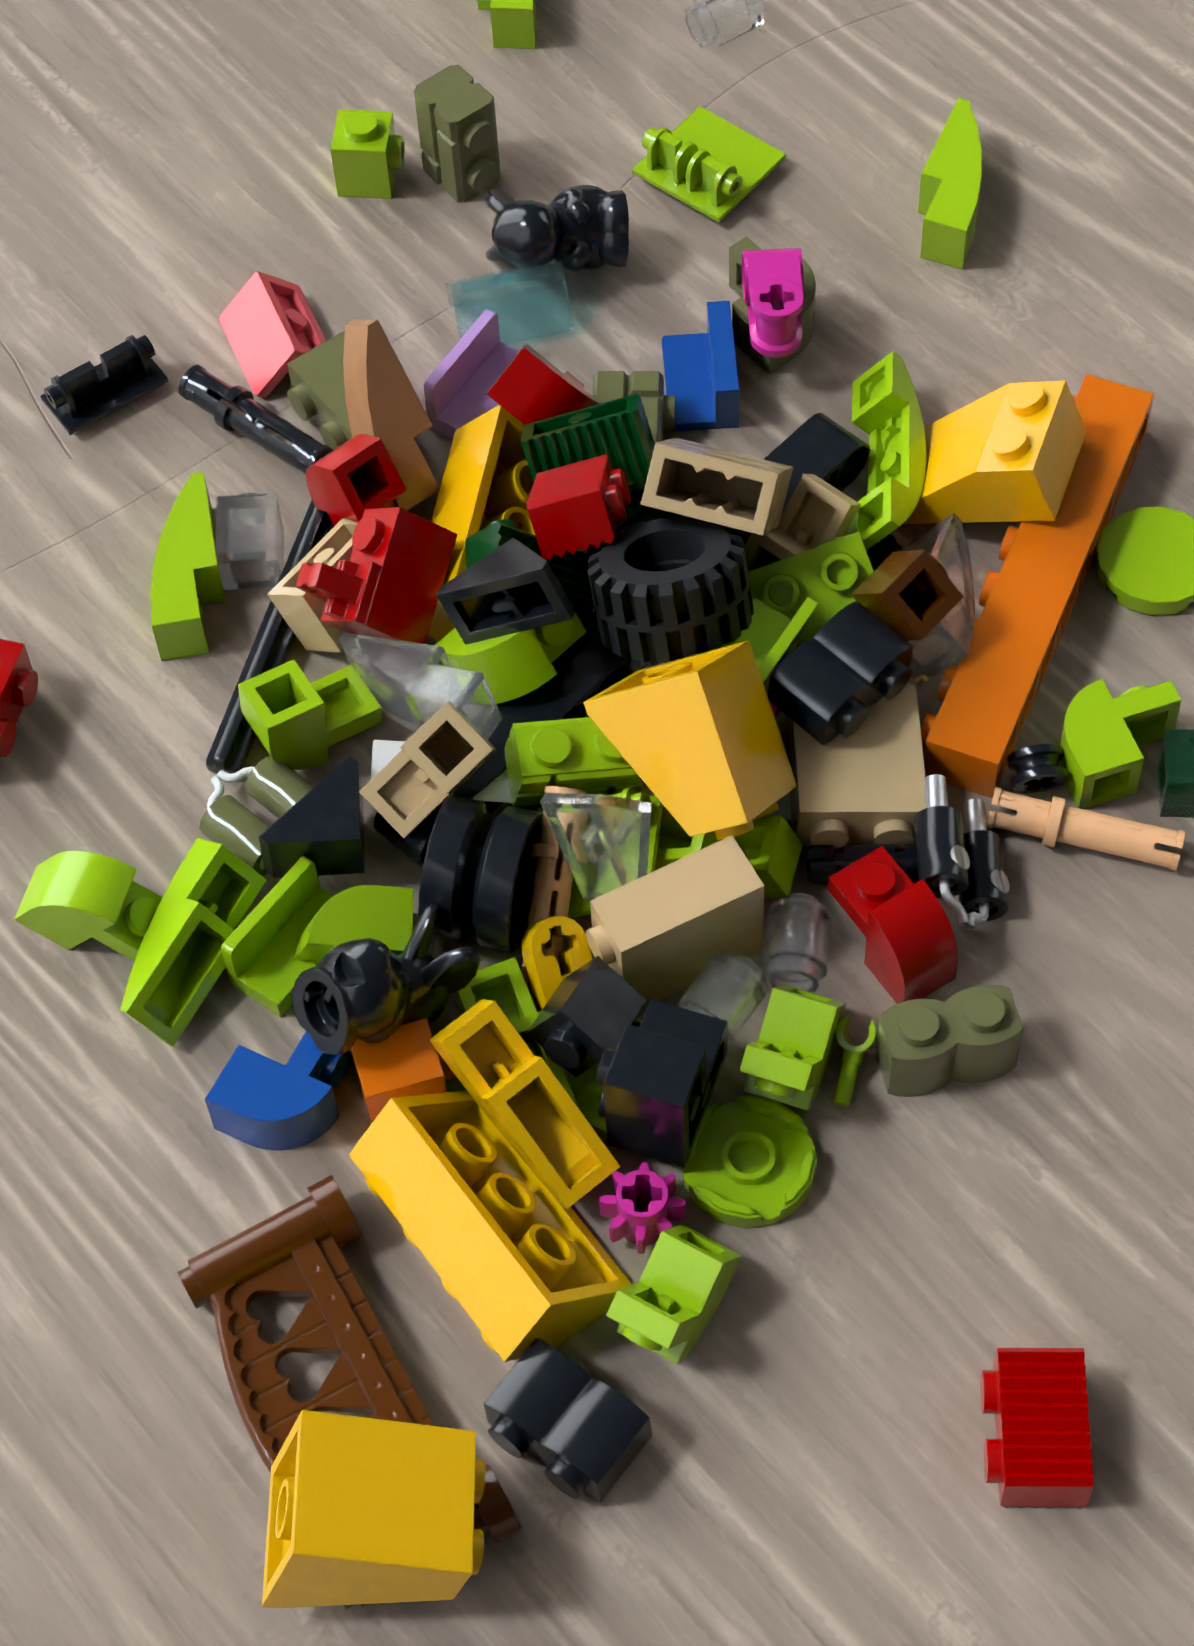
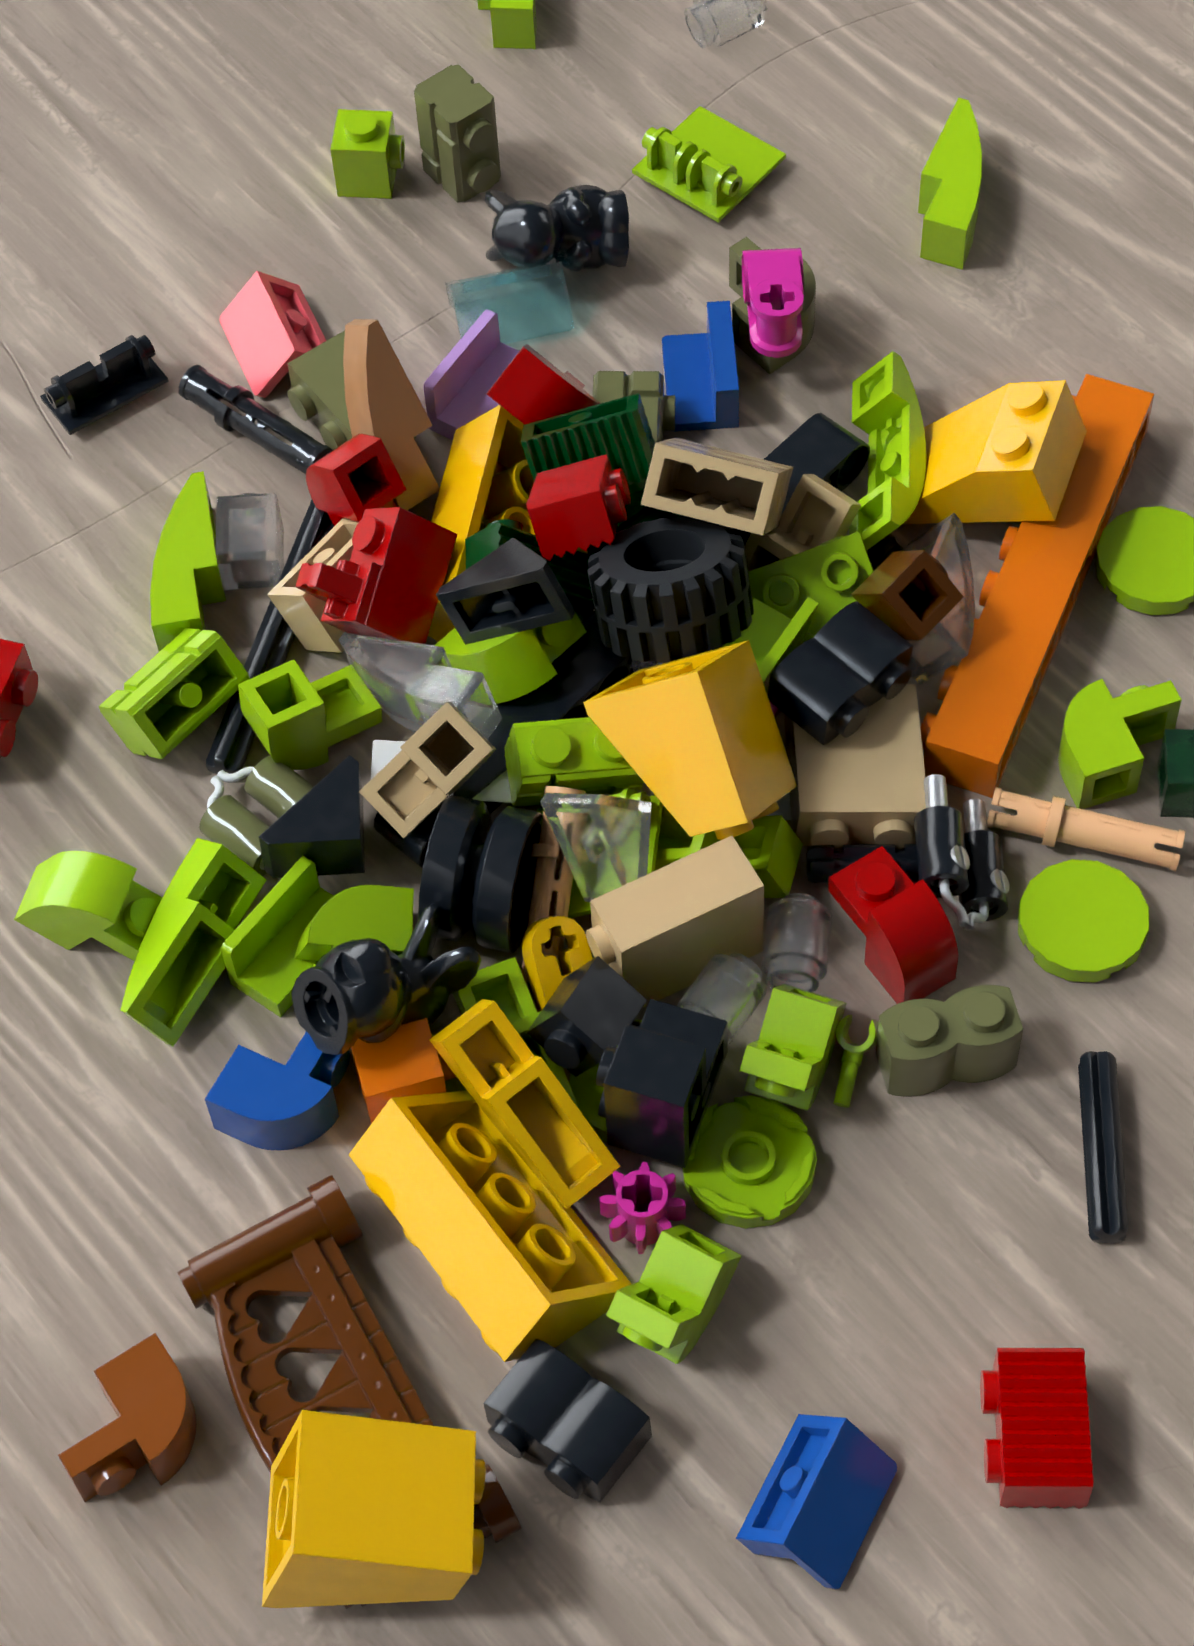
black bush [1006,744,1069,793] -> none
none -> dark orange brick [58,1333,197,1502]
none -> lime brick [98,628,250,759]
none -> blue panel [736,1414,897,1589]
none -> lime tile [1018,859,1149,983]
none -> black axle [1078,1051,1128,1244]

